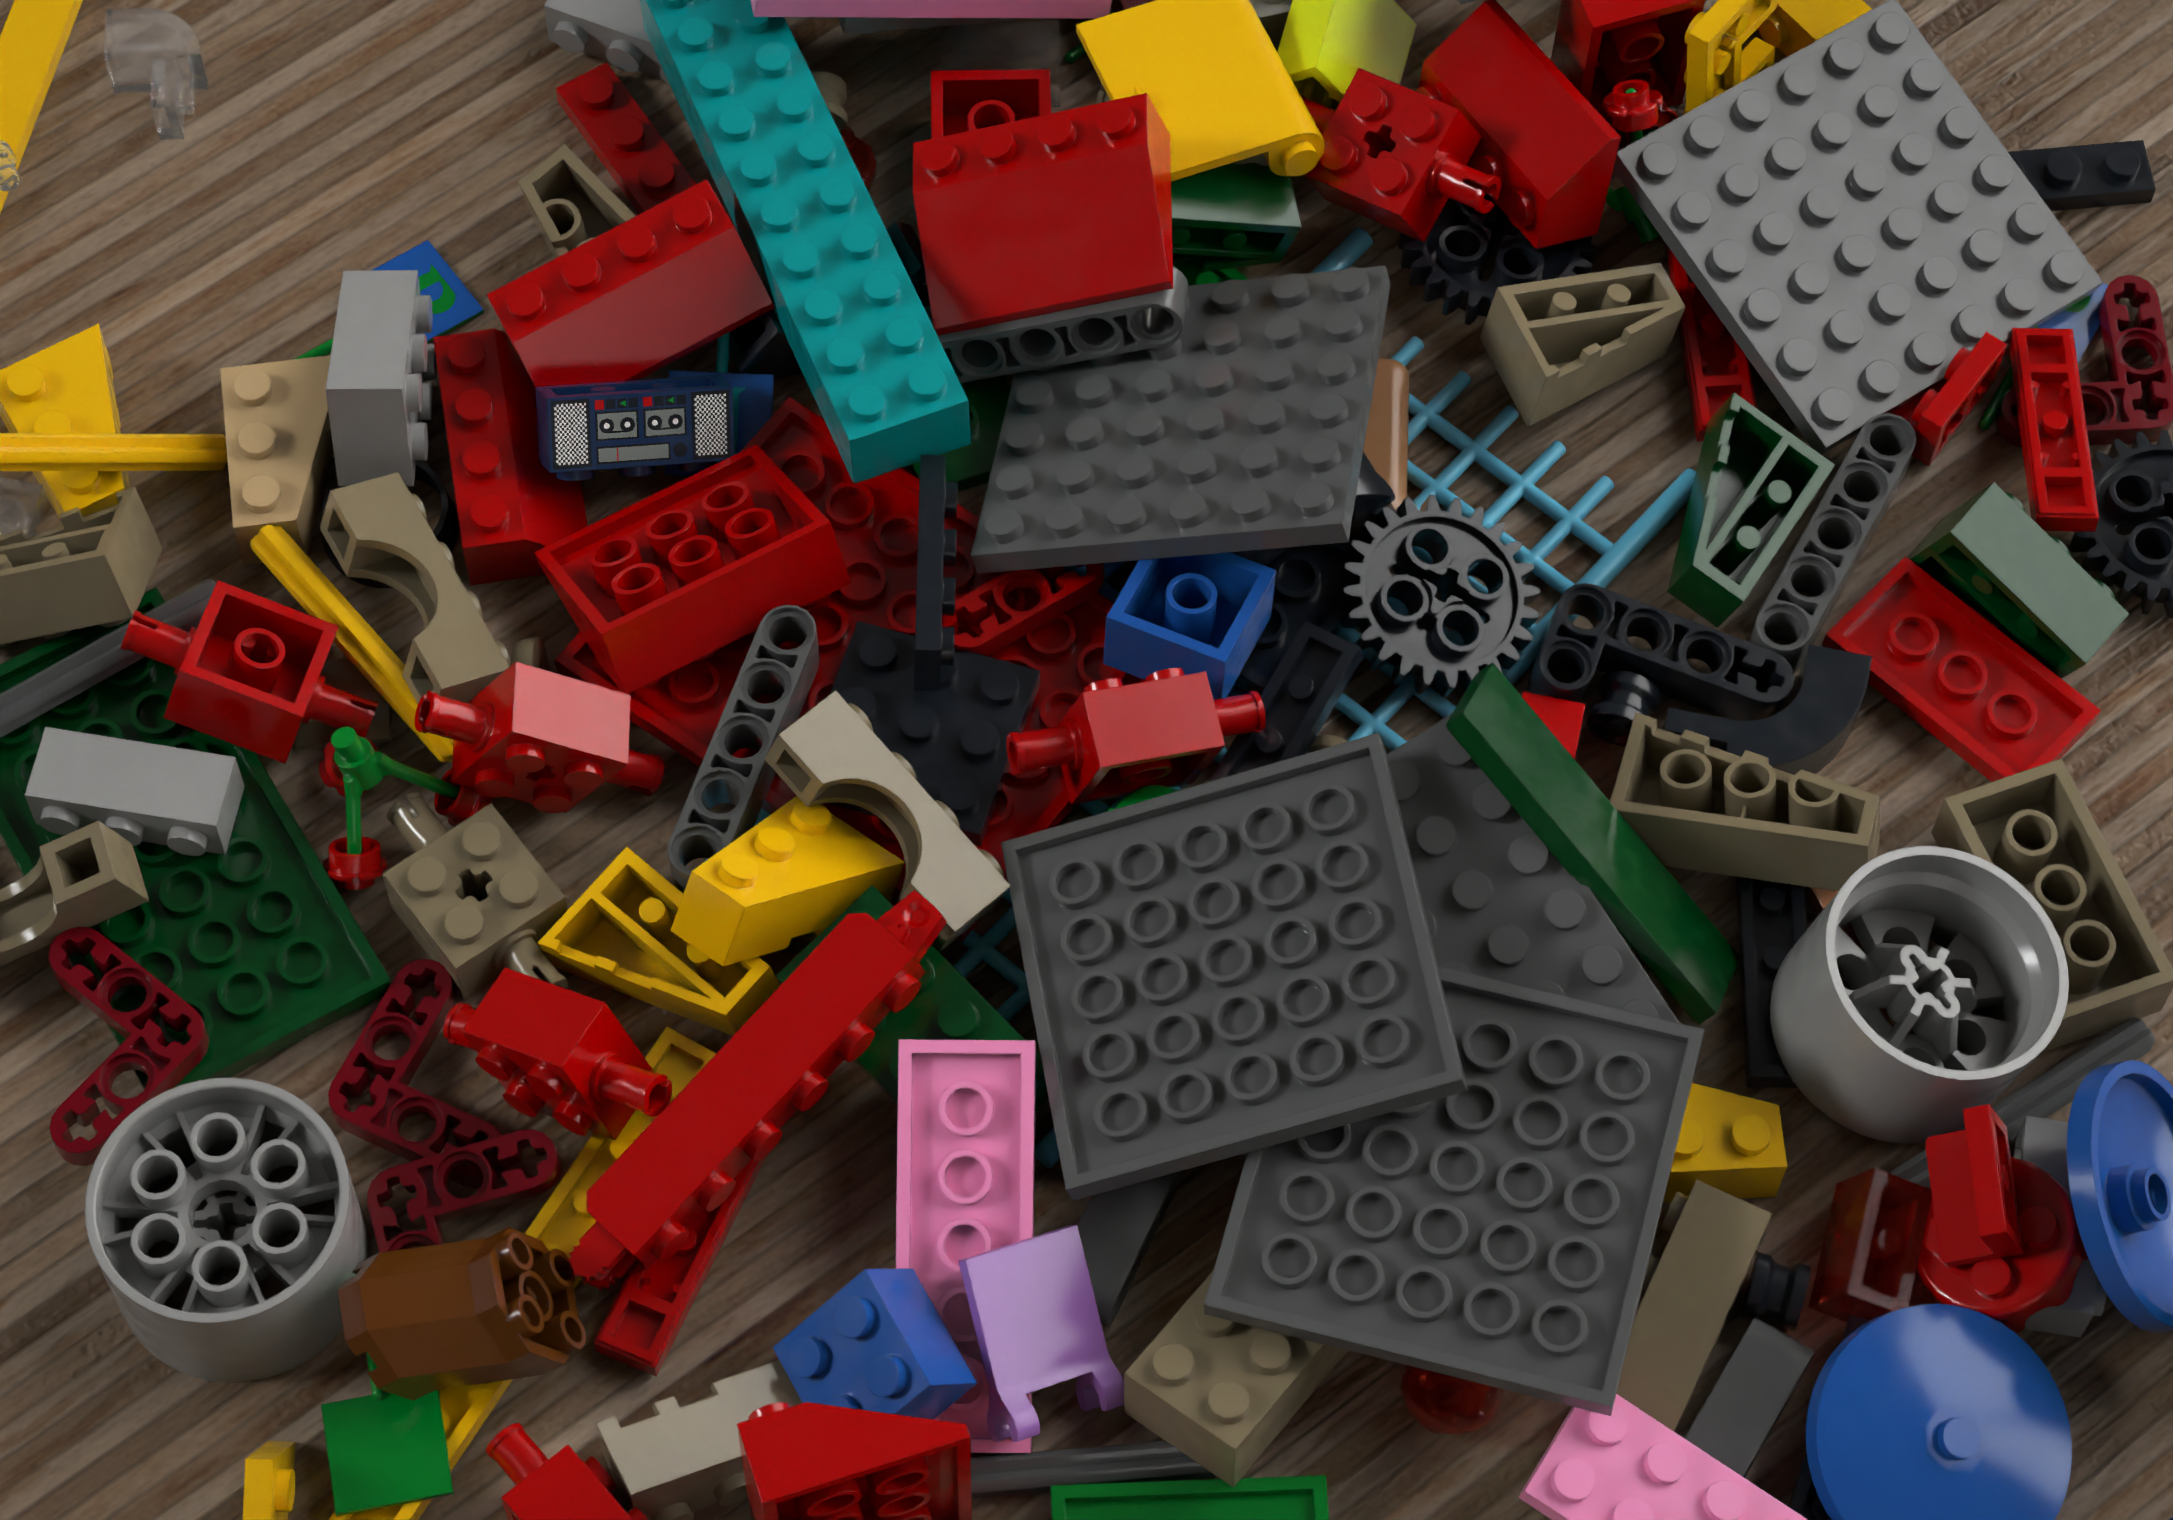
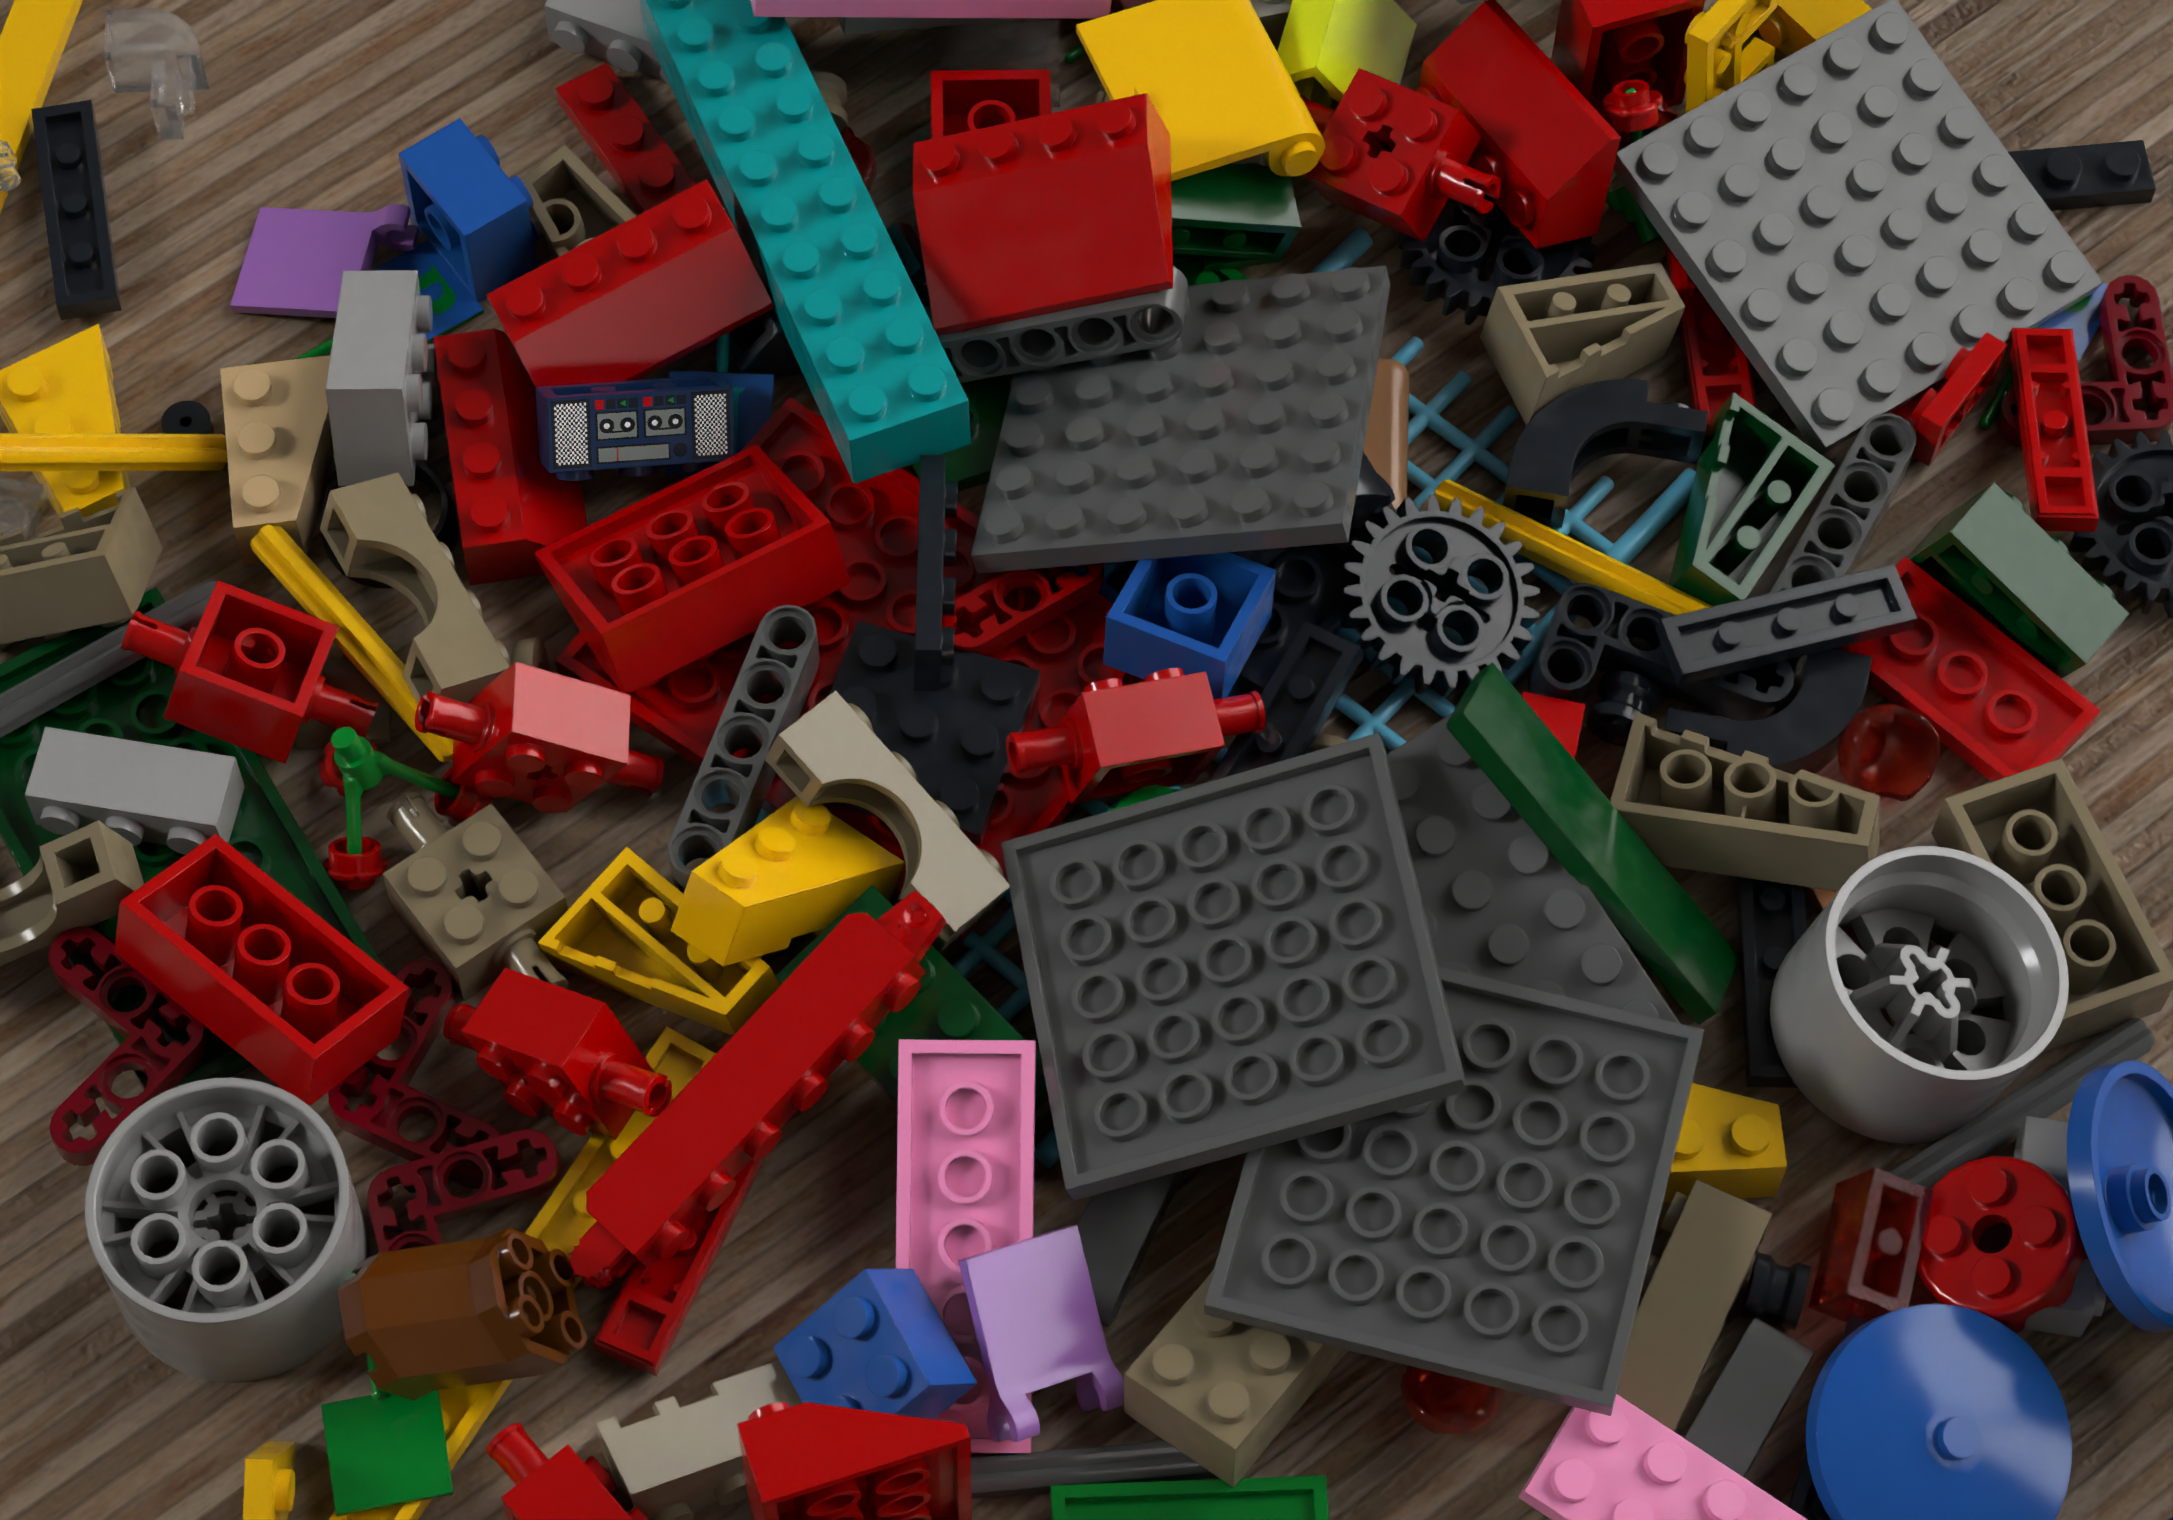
red panel [1925,1104,2024,1267] -> none
none -> black plate [31,100,122,320]
none -> red brick [114,834,409,1106]
none -> black piece [161,401,214,434]
none -> medium lavender flag [230,204,420,318]
none -> blue brick [398,118,539,303]
none -> yellow axle [1433,480,1713,615]
none -> black arch [1503,379,1708,528]
none -> black plate [1655,564,1917,686]
none -> clear red hair [1837,704,1940,801]

